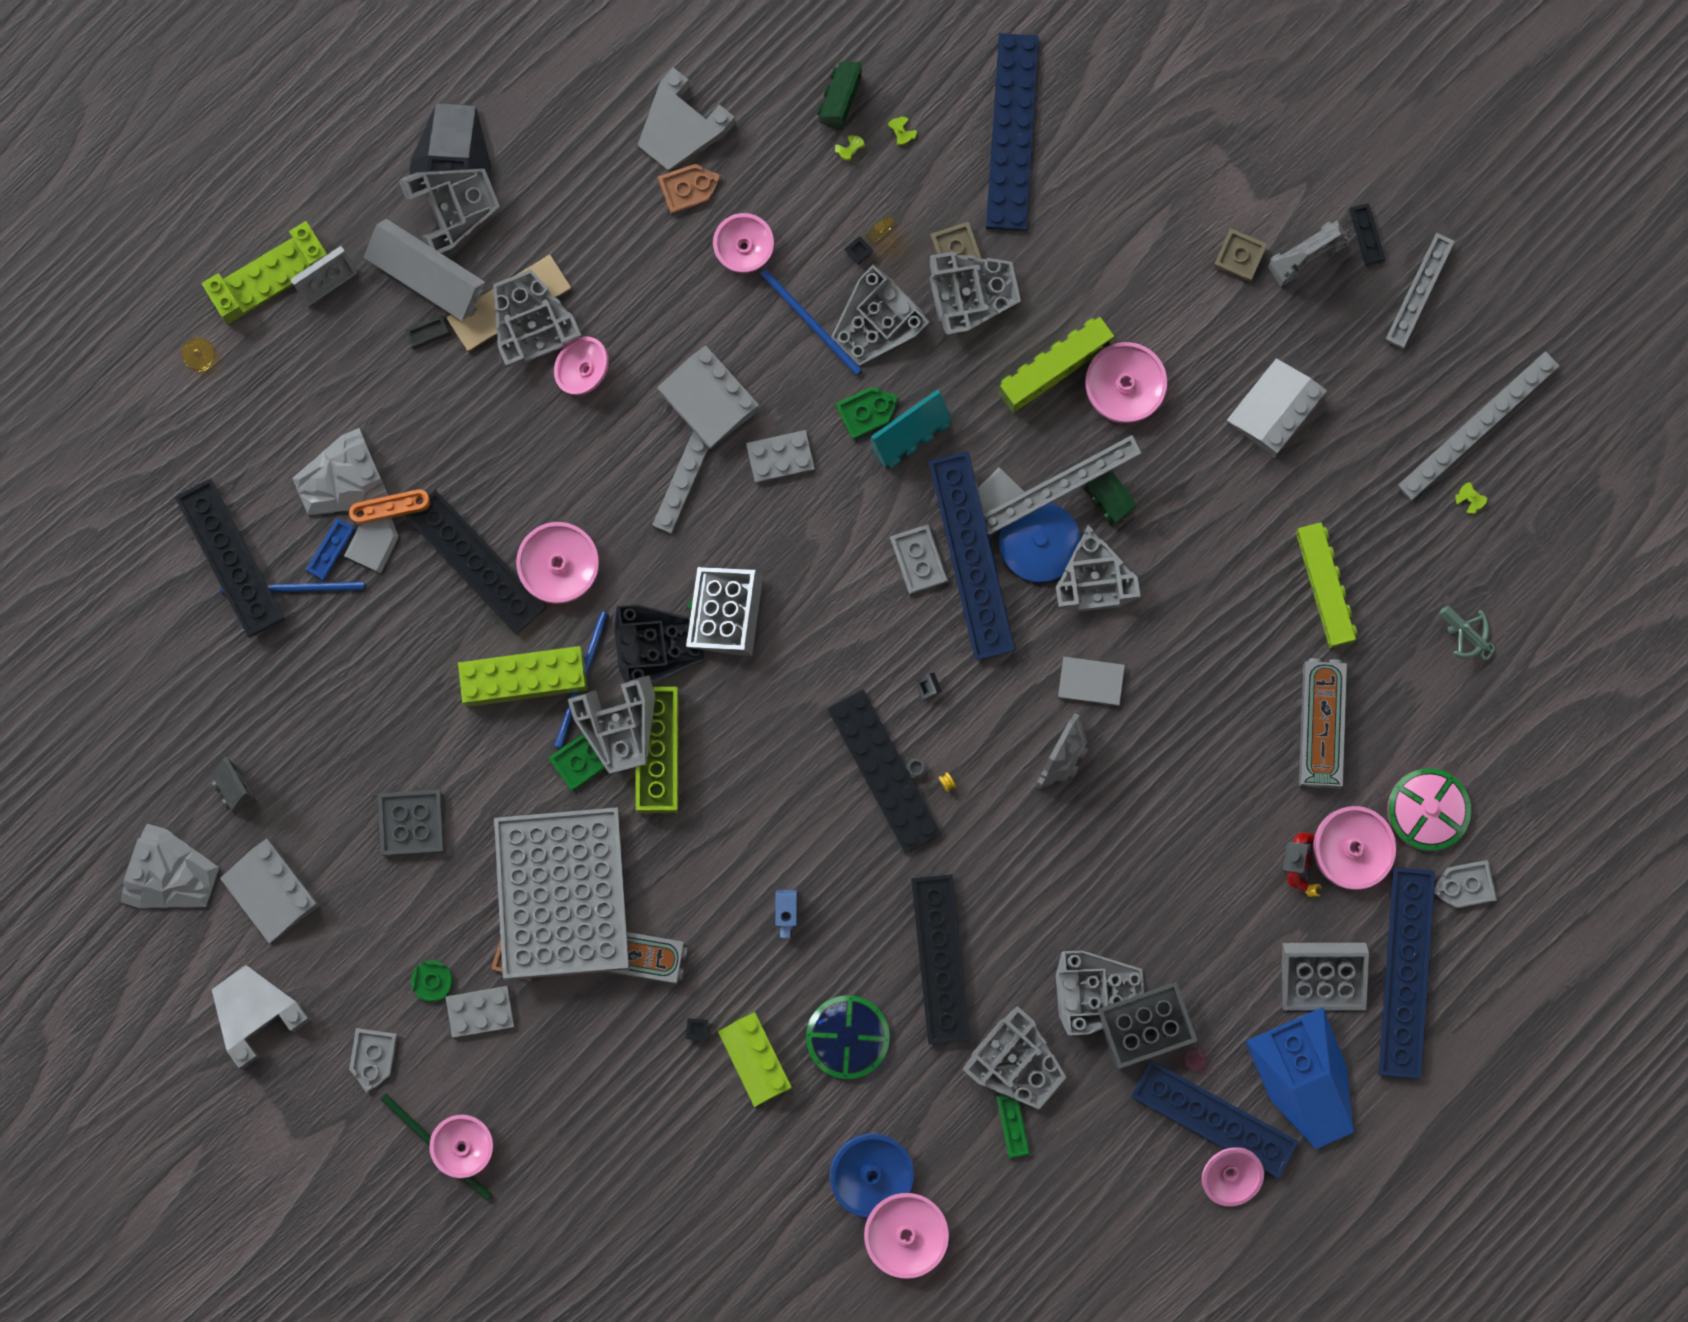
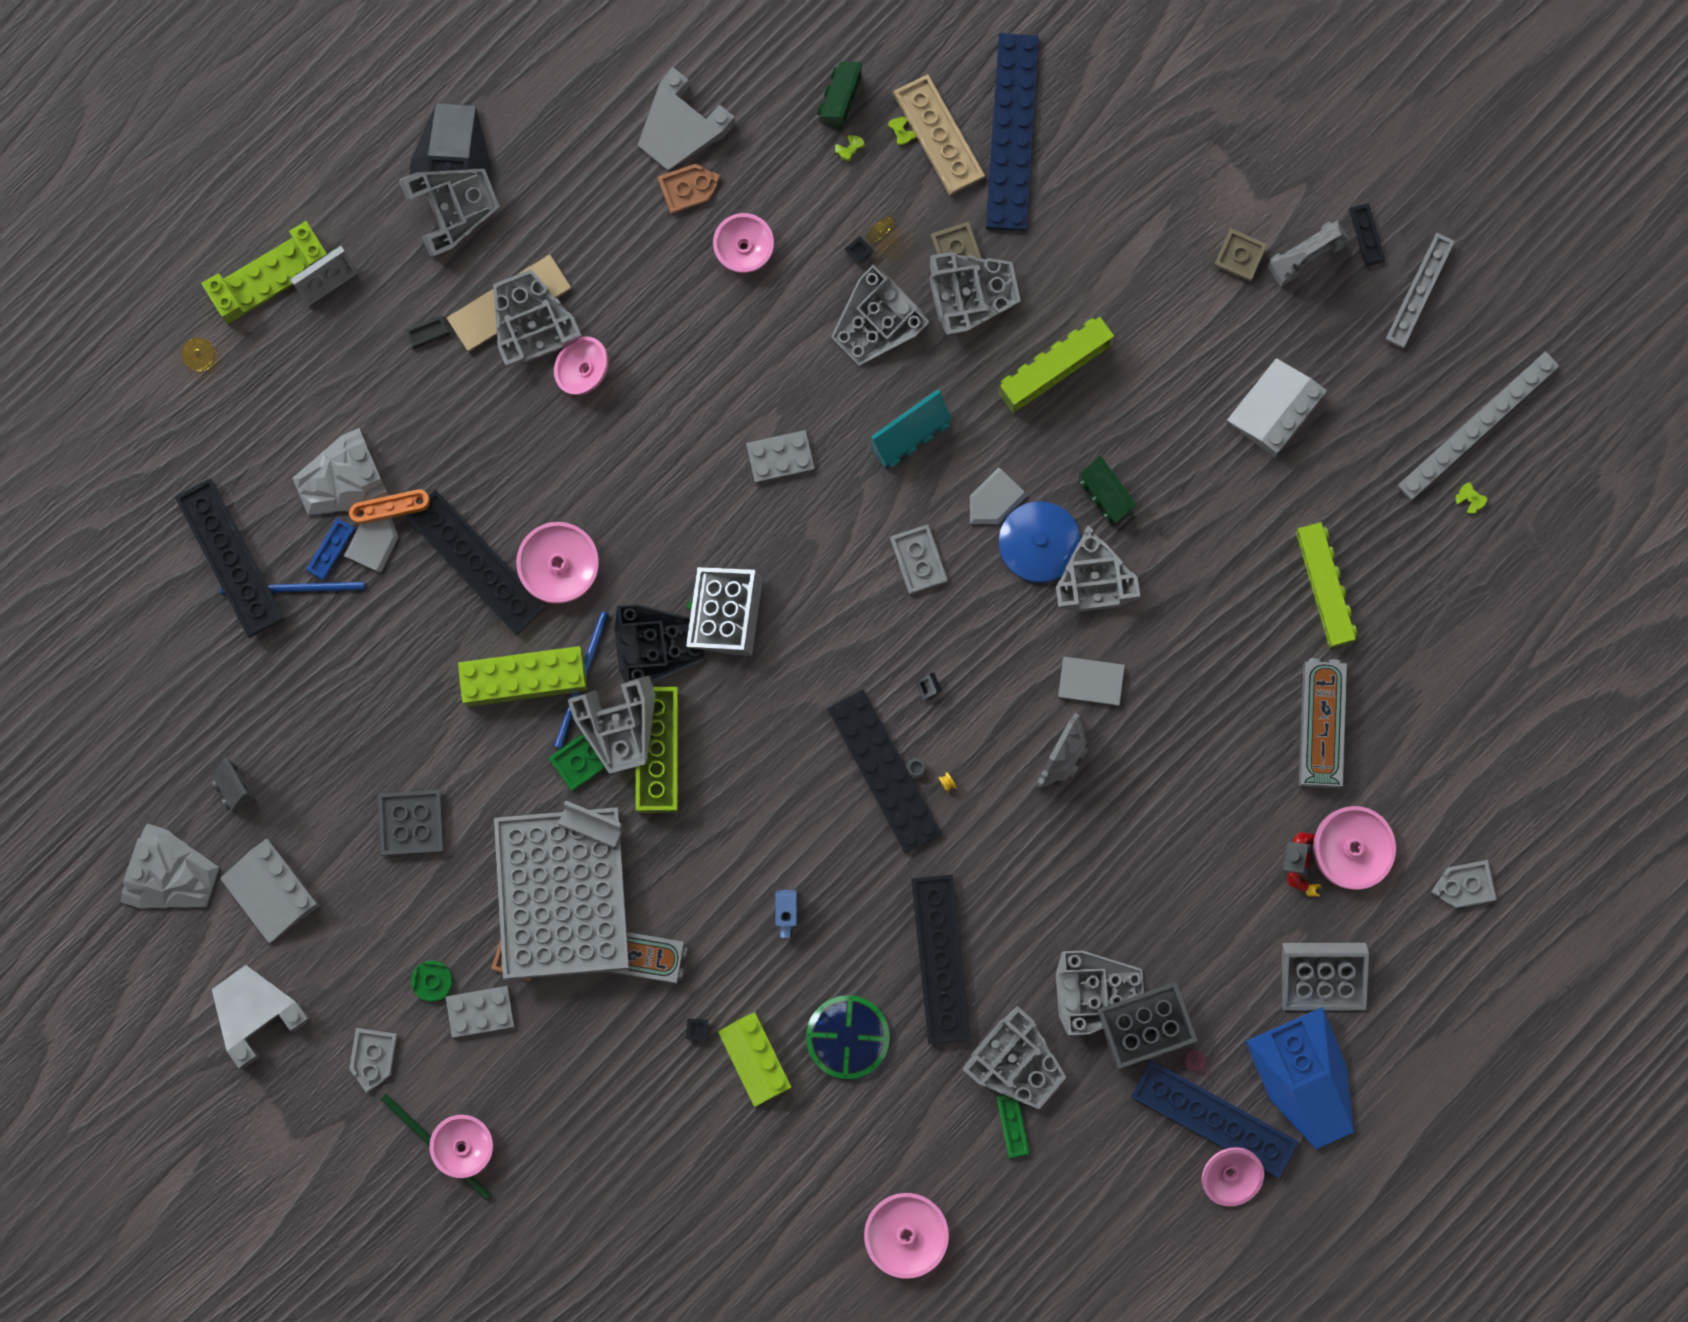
light grey brick [363,219,485,321] -> none
light grey plate [652,430,709,534] -> none
light grey slope [657,345,759,448] -> none
blue piece [760,269,862,376] -> none
blue dish [830,1133,914,1218] -> none
green tile [835,387,899,440] -> none
dark blue plate [929,451,1016,660] -> none
light grey plate [984,435,1143,535] -> none
bright pink dish [1085,342,1167,423] -> none
dark blue plate [1378,867,1435,1079] -> none
dish [1387,768,1471,851] -> none
sand green piece [1438,606,1495,660] -> none
none -> light grey panel [558,801,624,849]
none -> tan tile [892,74,986,196]

